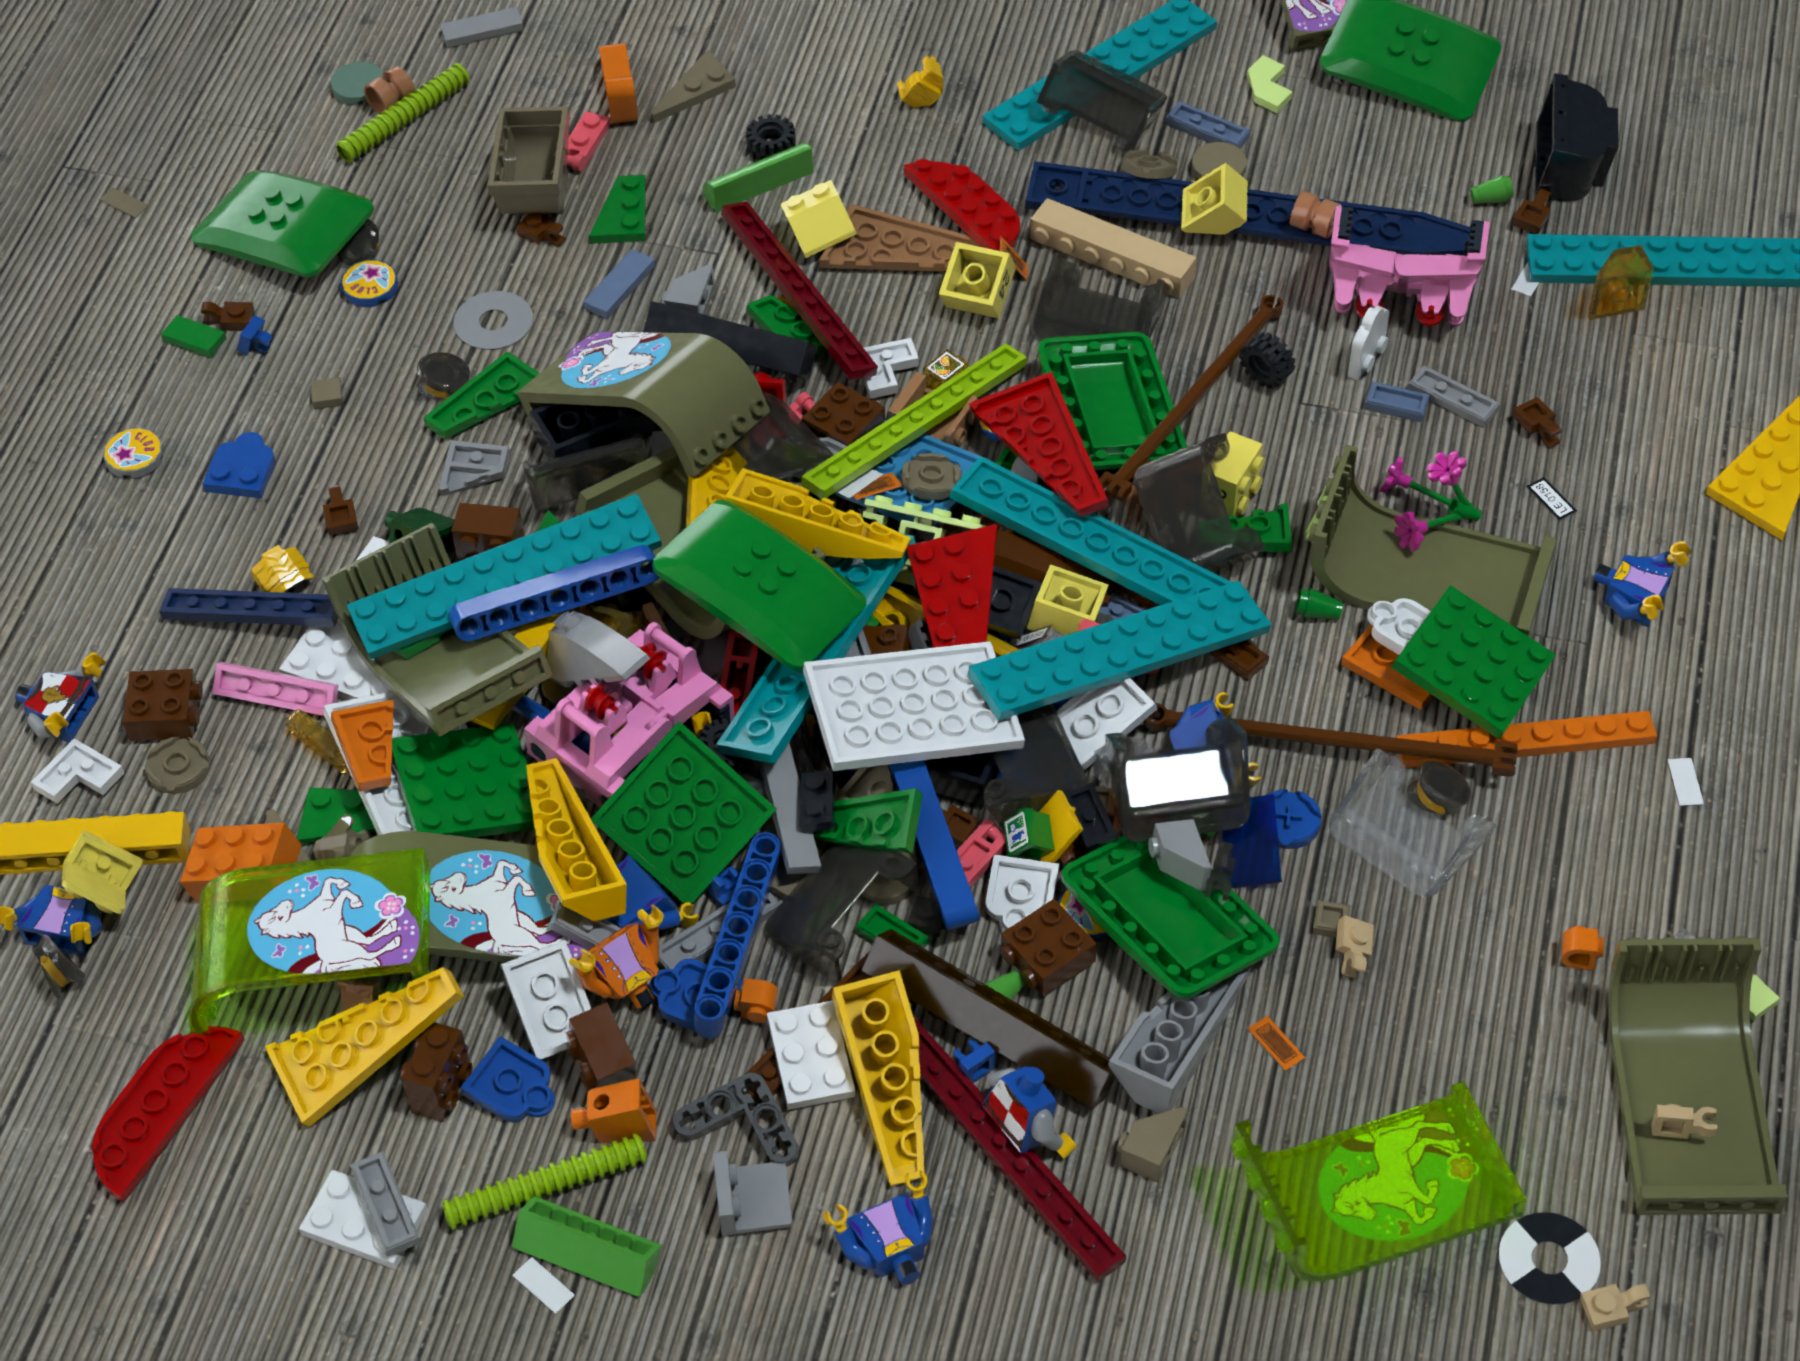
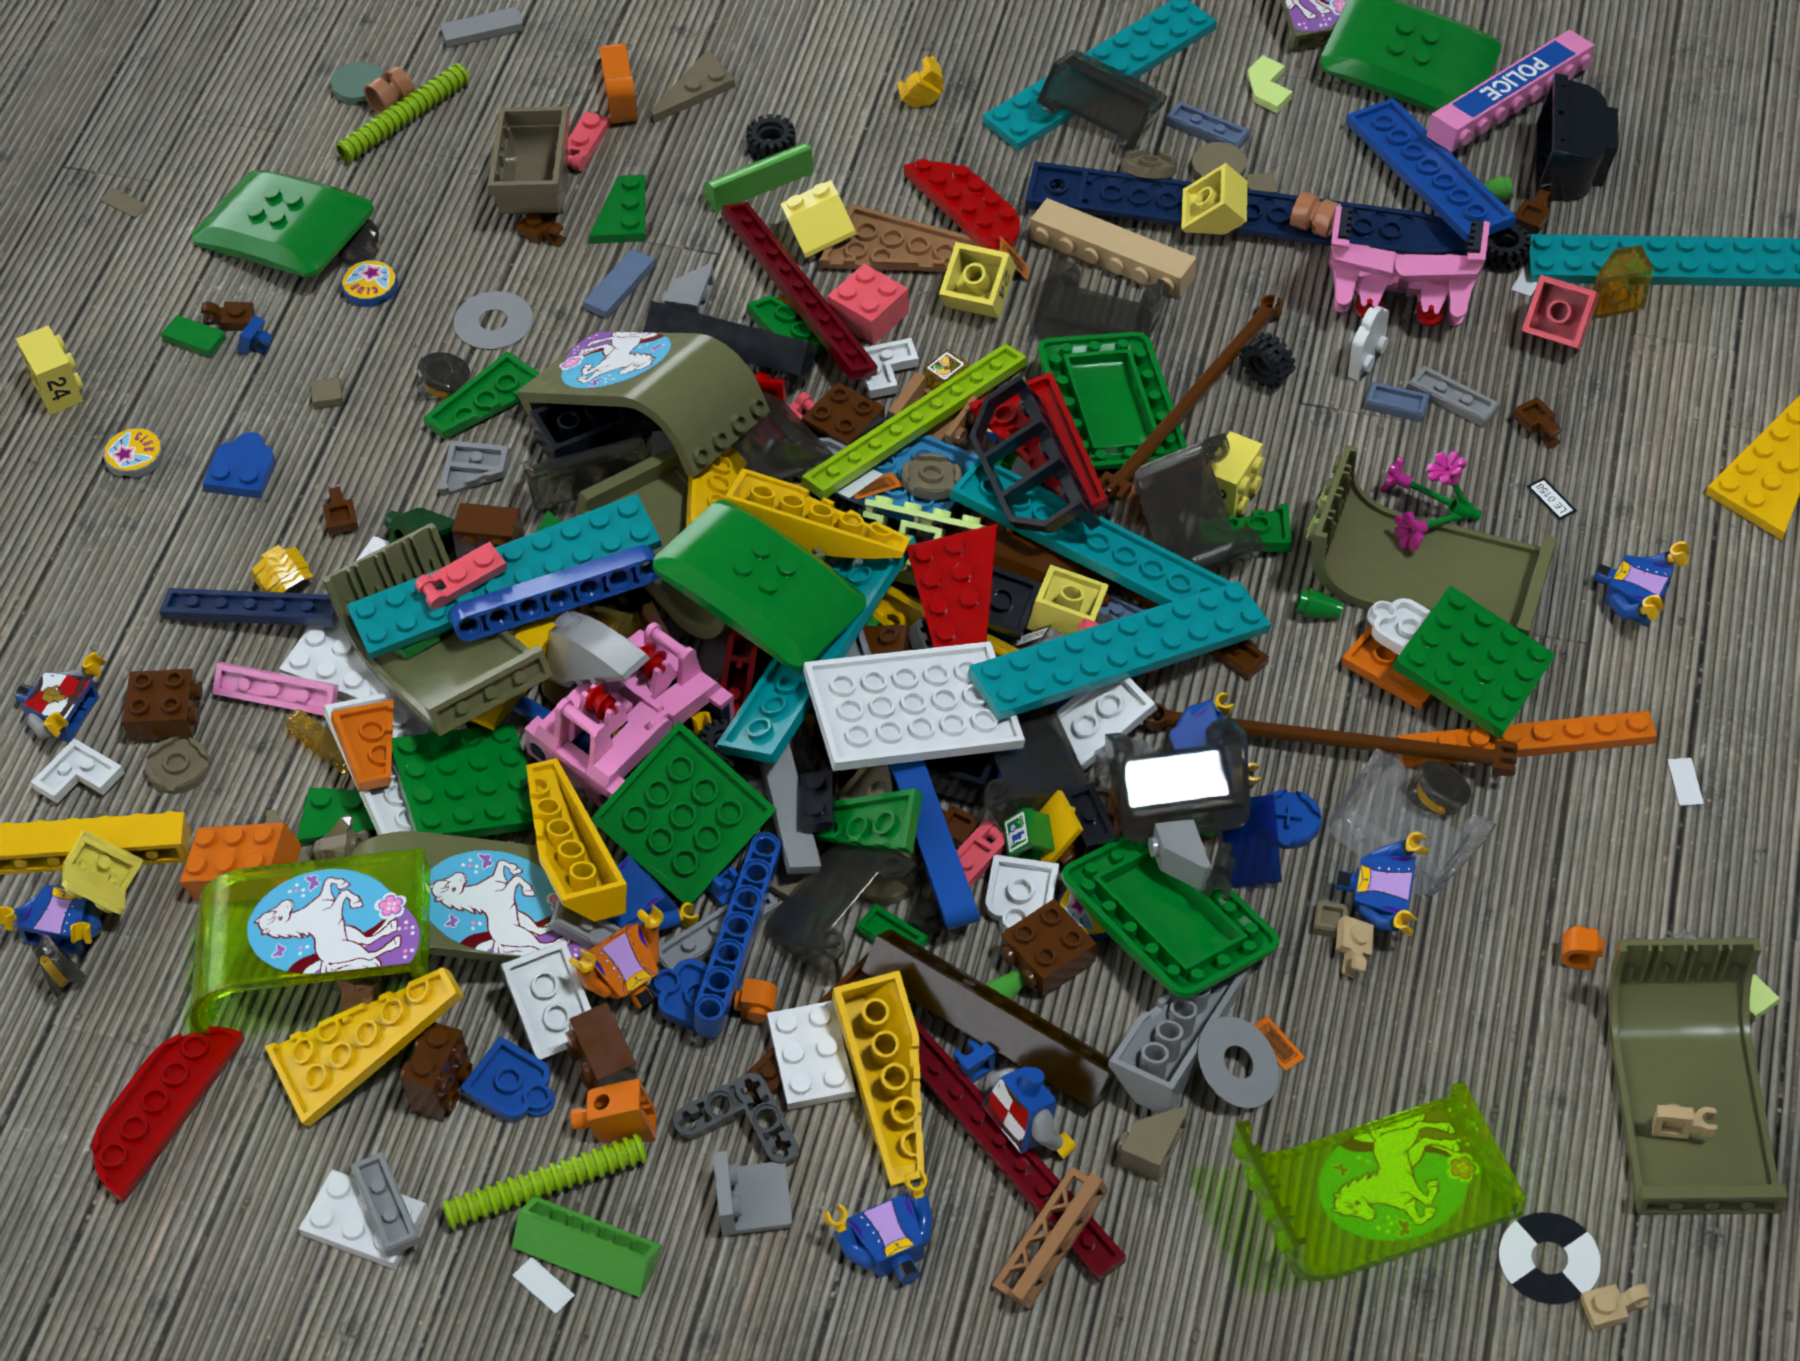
none -> light yellow brick [16,325,84,415]
none -> coral plate [414,541,507,610]
none -> coral brick [827,263,909,345]
none -> black plate [969,375,1101,534]
none -> medium nougat fence [992,1166,1109,1310]
none -> light grey sticker [1198,1016,1279,1108]
none -> dark tan tile [1246,172,1278,193]
none -> torso [1336,832,1428,936]
none -> blue plate [1346,98,1516,241]
none -> bright pink brick [1426,29,1595,152]
none -> black tyre [1483,224,1531,273]
none -> coral brick [1521,275,1600,349]

